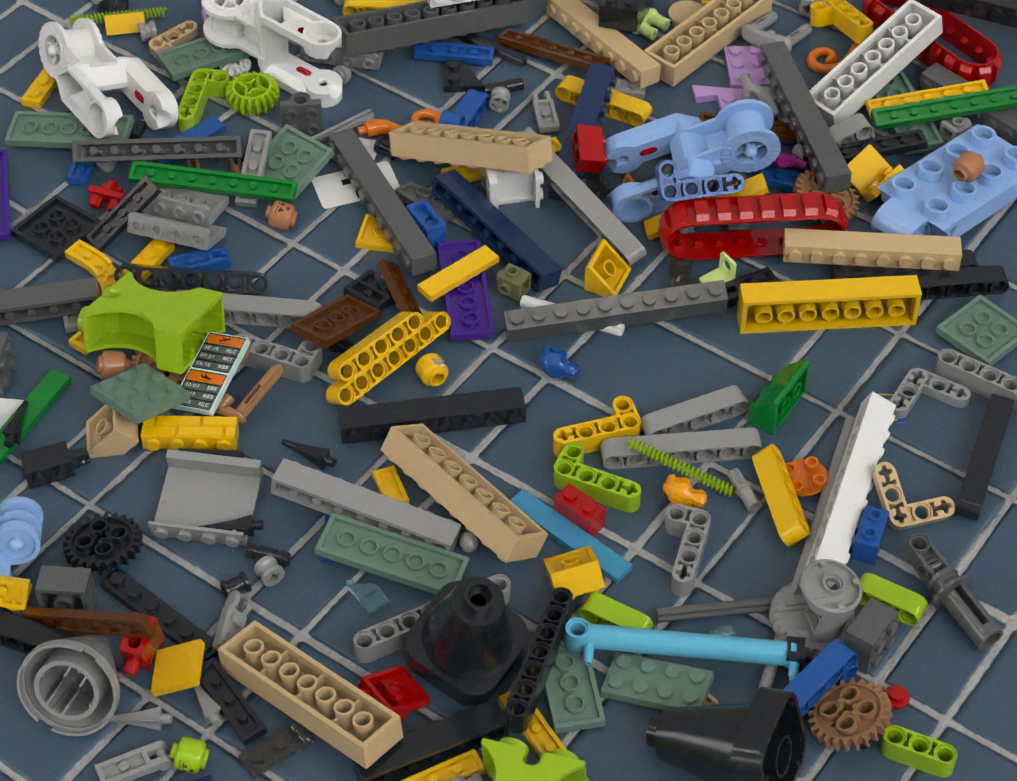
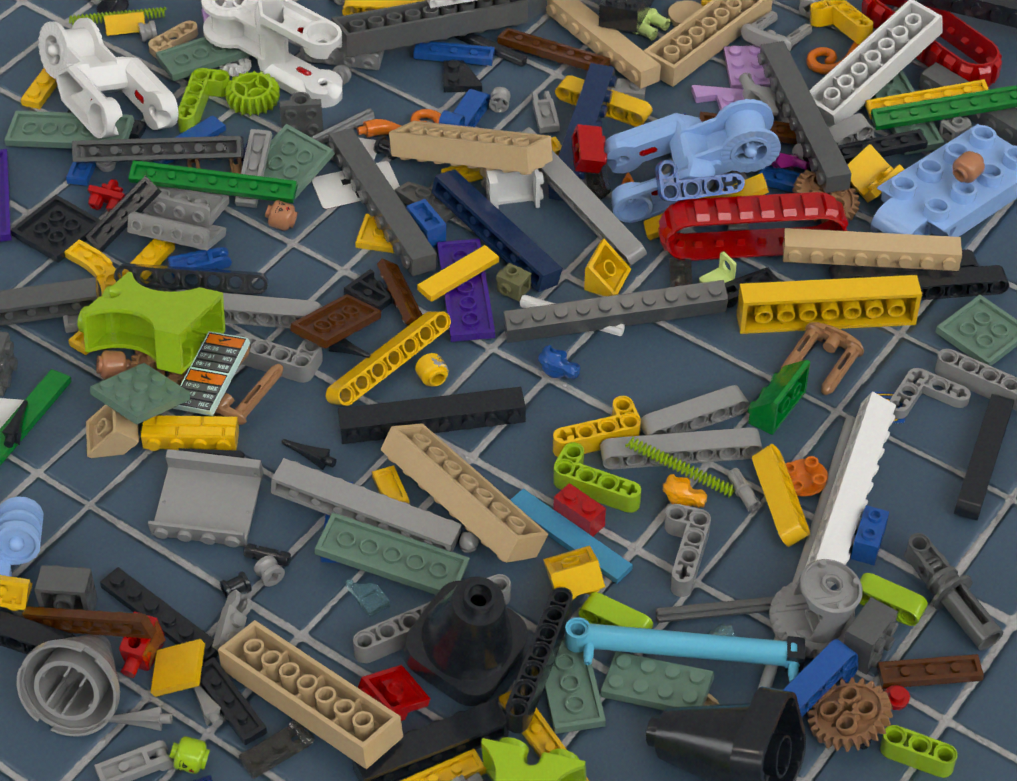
black hinge [19,441,90,489] -> none
black gear [63,512,143,575] -> none
black piece [198,514,264,537] -> none
yellow beam [328,311,424,382] -> none
black piece [482,78,524,96] -> none
tan beam [872,462,955,530] -> none
none -> medium nougat piece [781,322,864,395]
none -> reddish brown plate [877,654,984,689]

